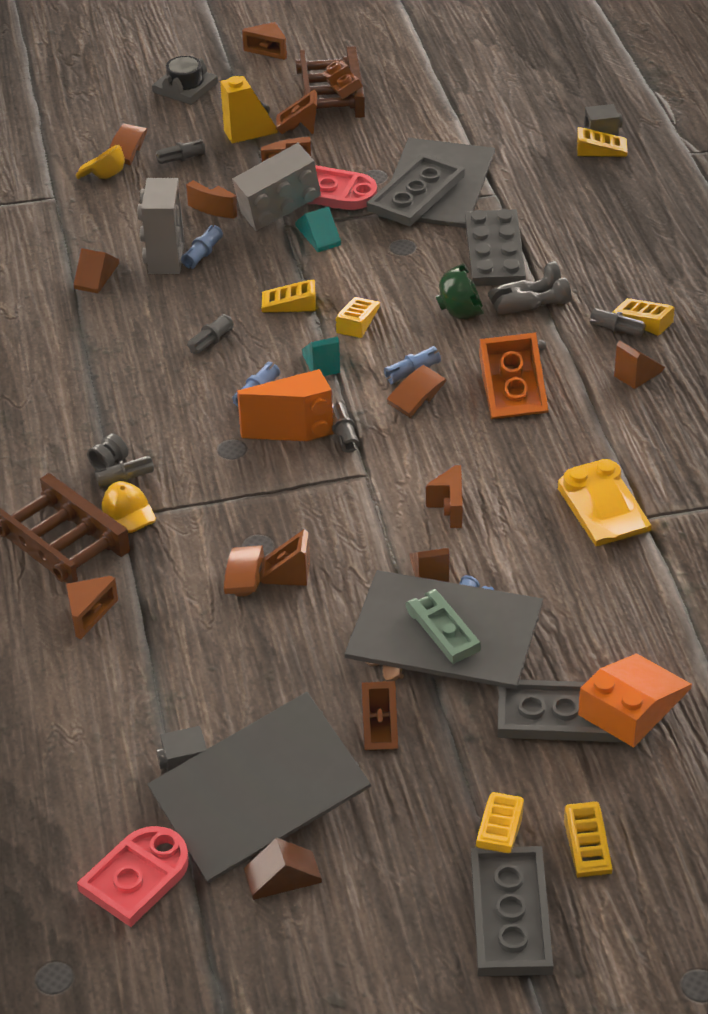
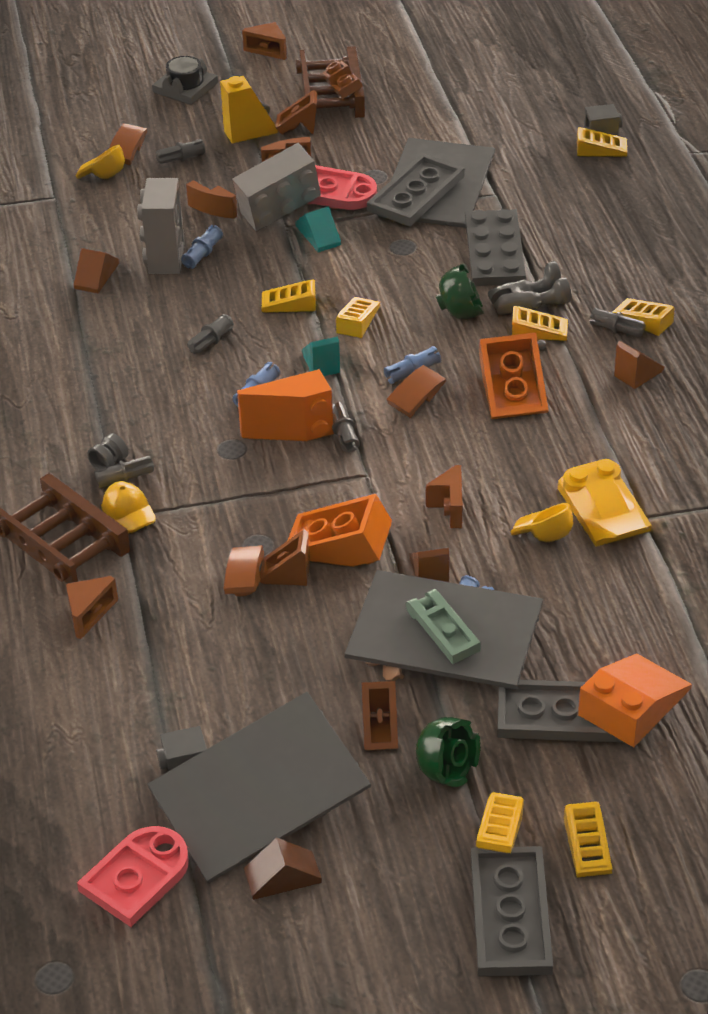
none -> orange slope [287,494,392,567]
none -> dark green cylinder [416,717,481,787]
none -> yellow cap [510,503,573,542]
none -> yellow slope [512,306,568,341]

